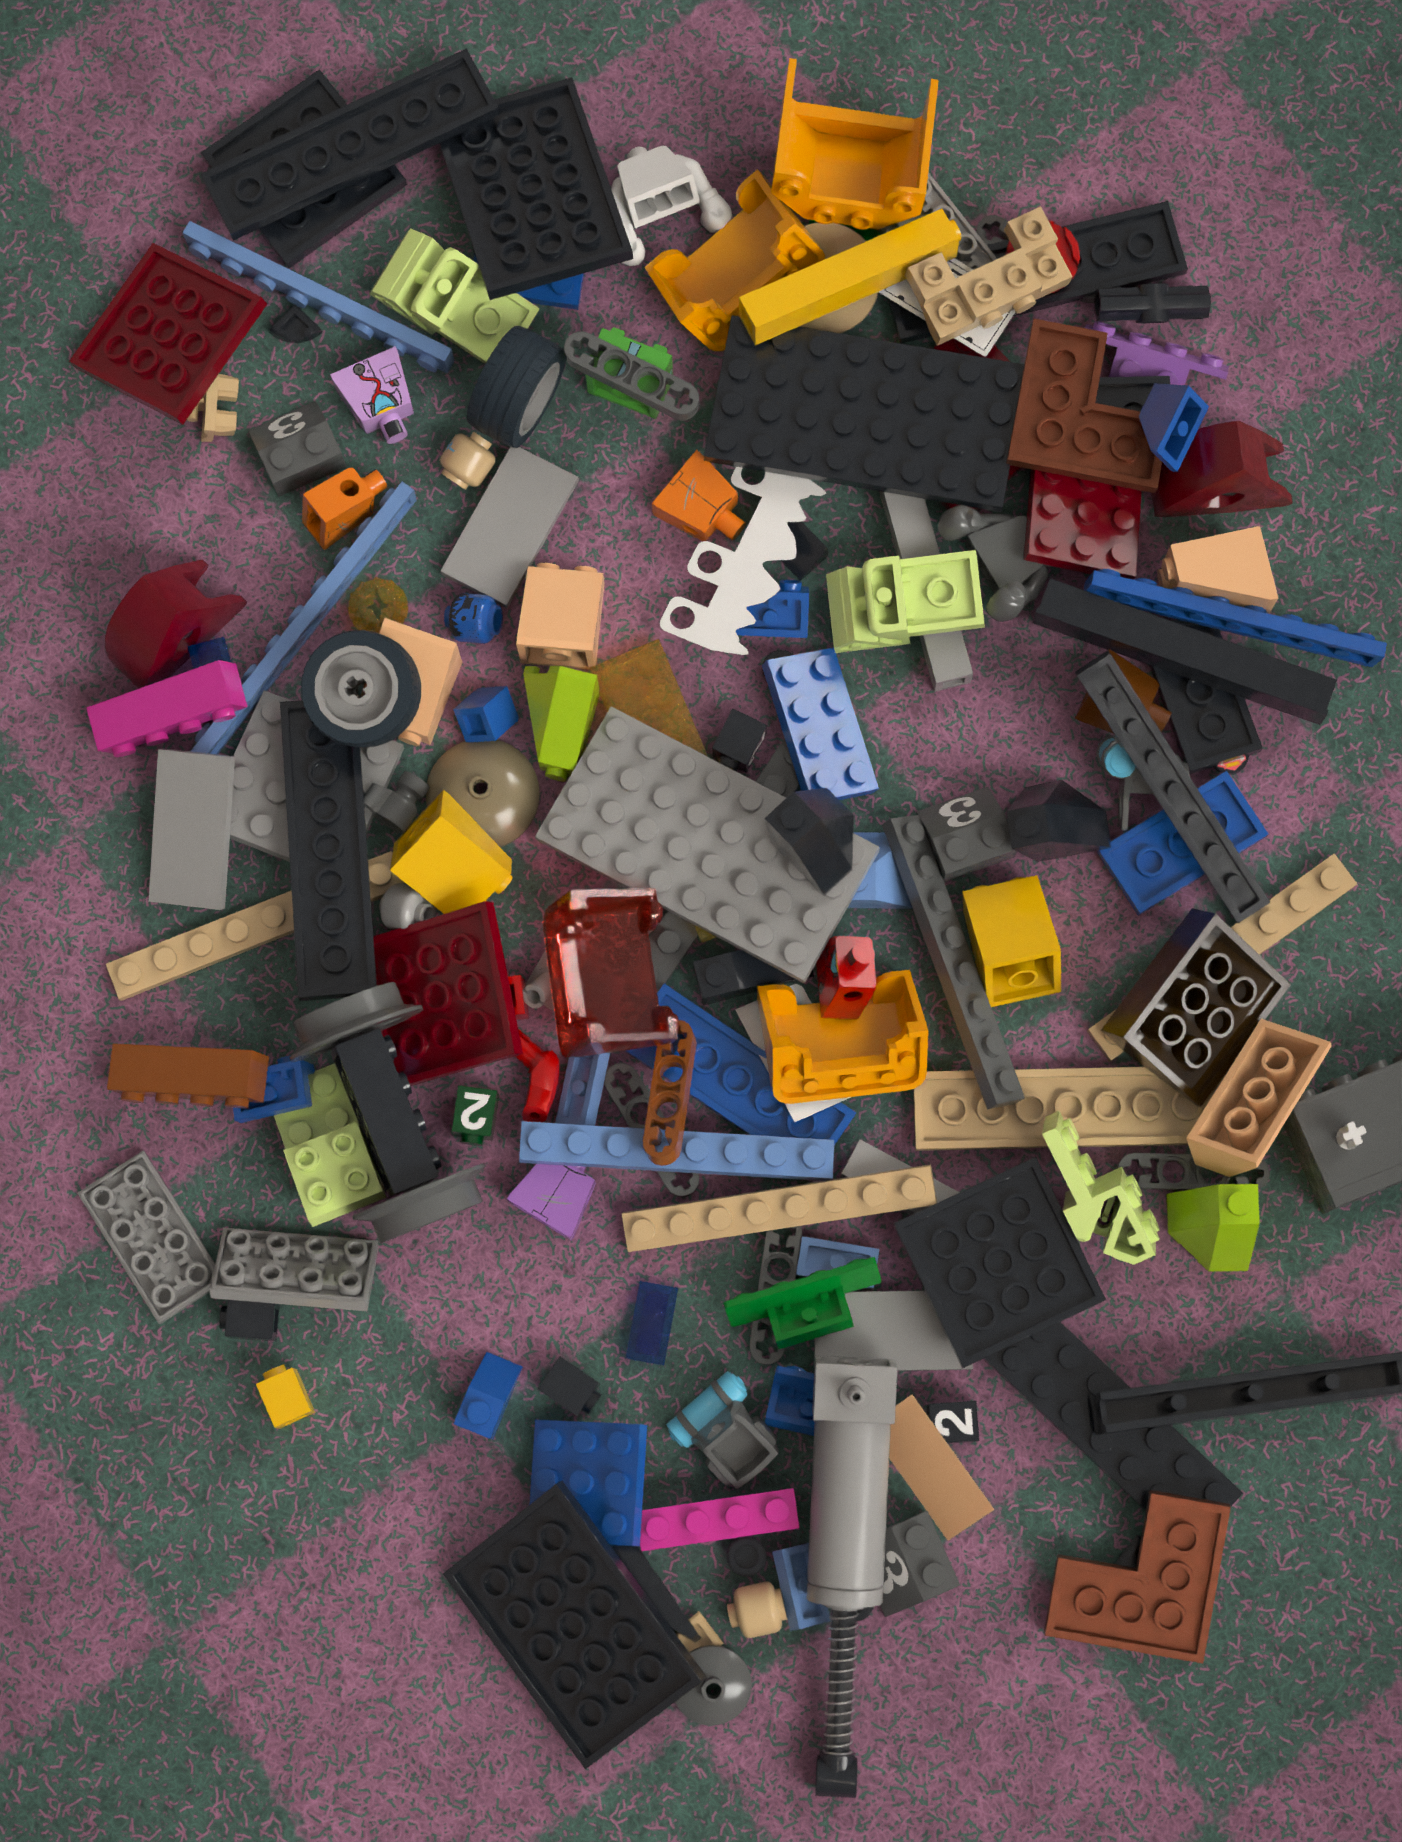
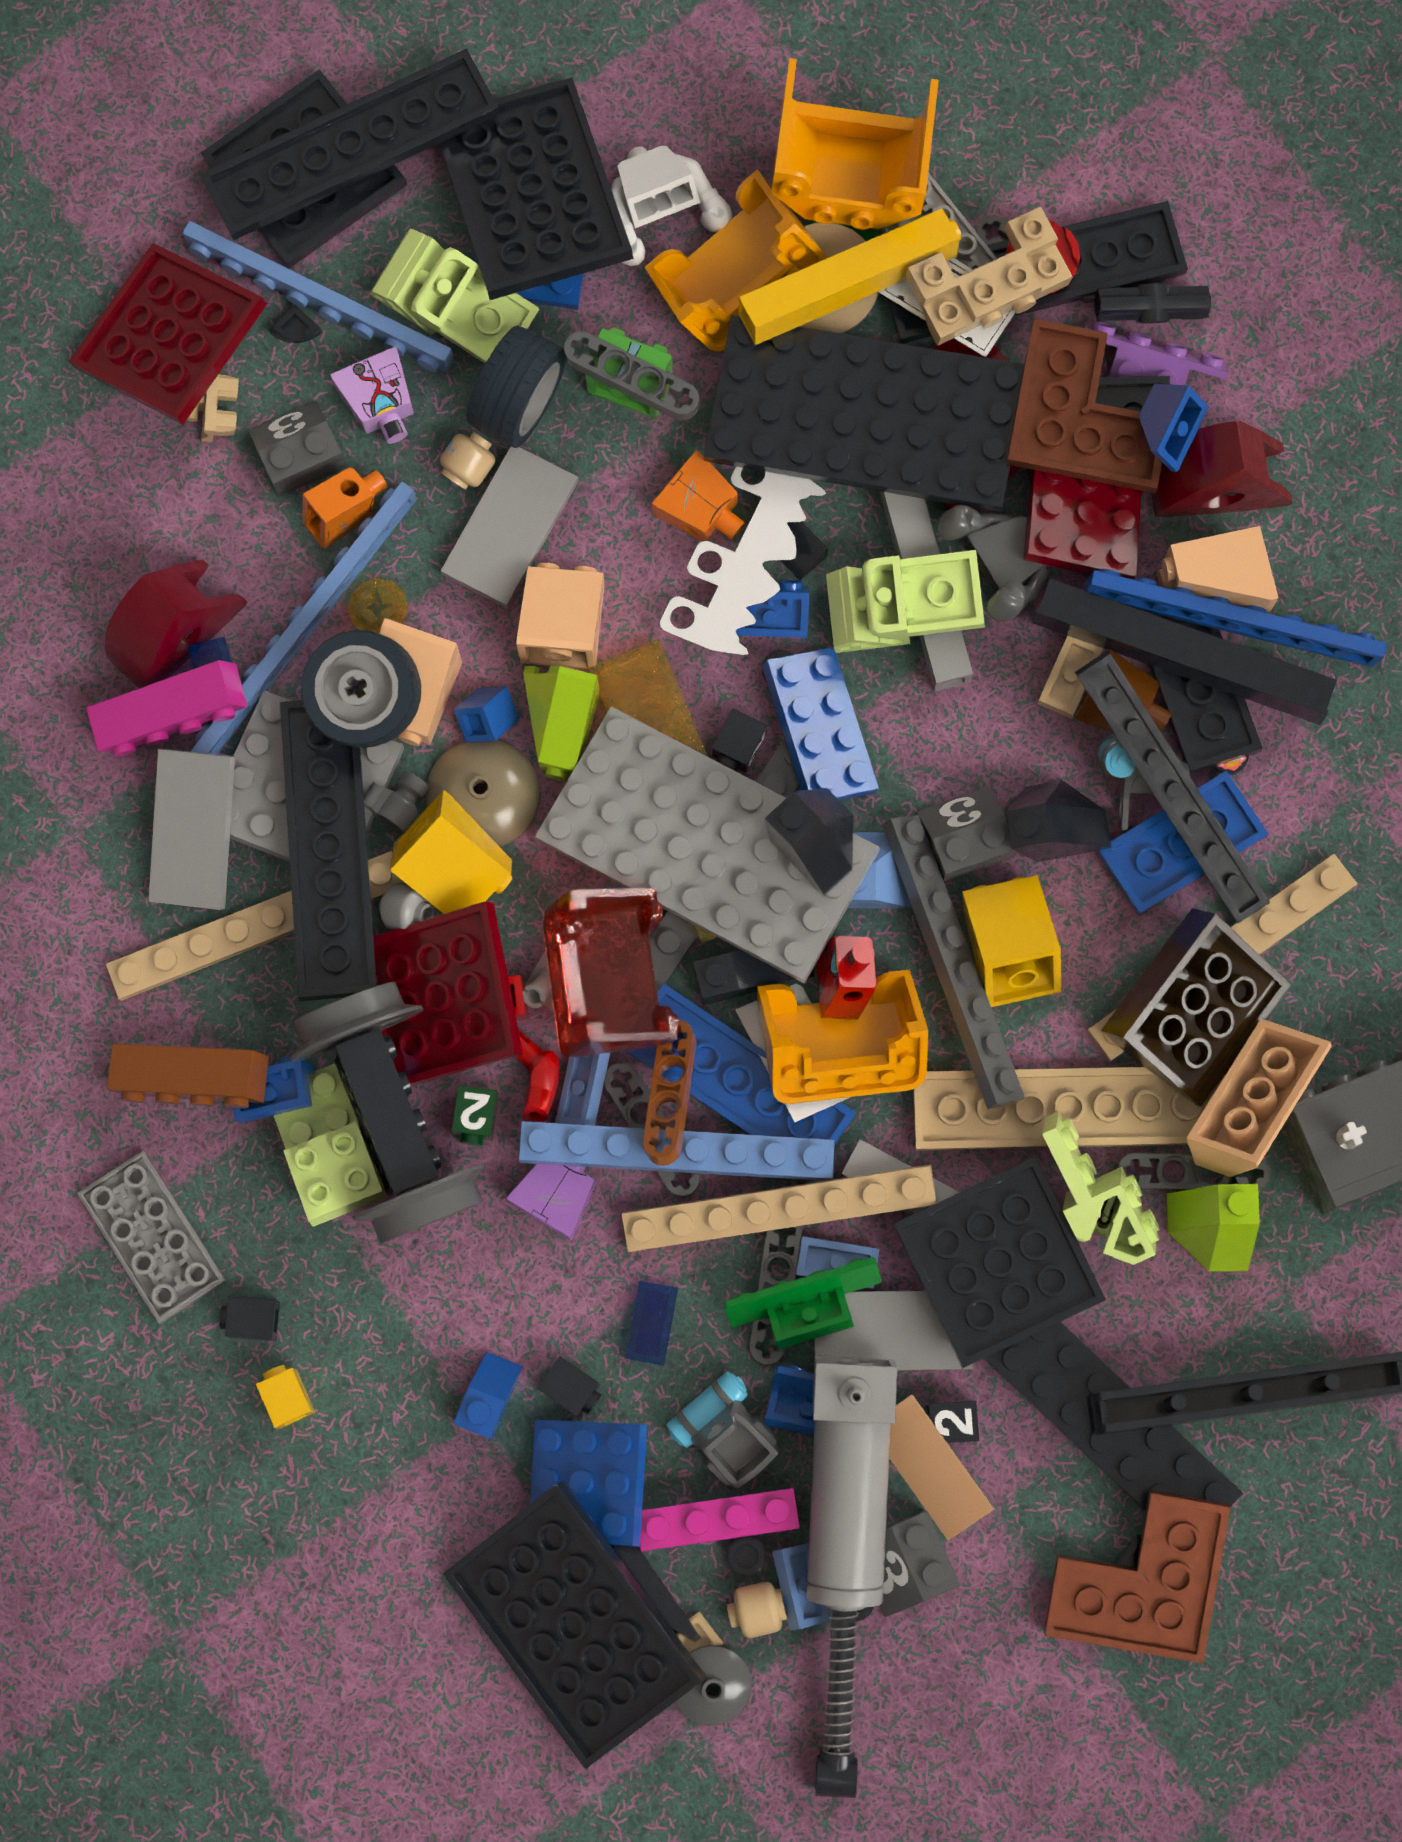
light grey tile [210,1228,378,1311] -> none
blue head [444,593,503,644] -> none
none -> tan plate [1037,636,1103,719]

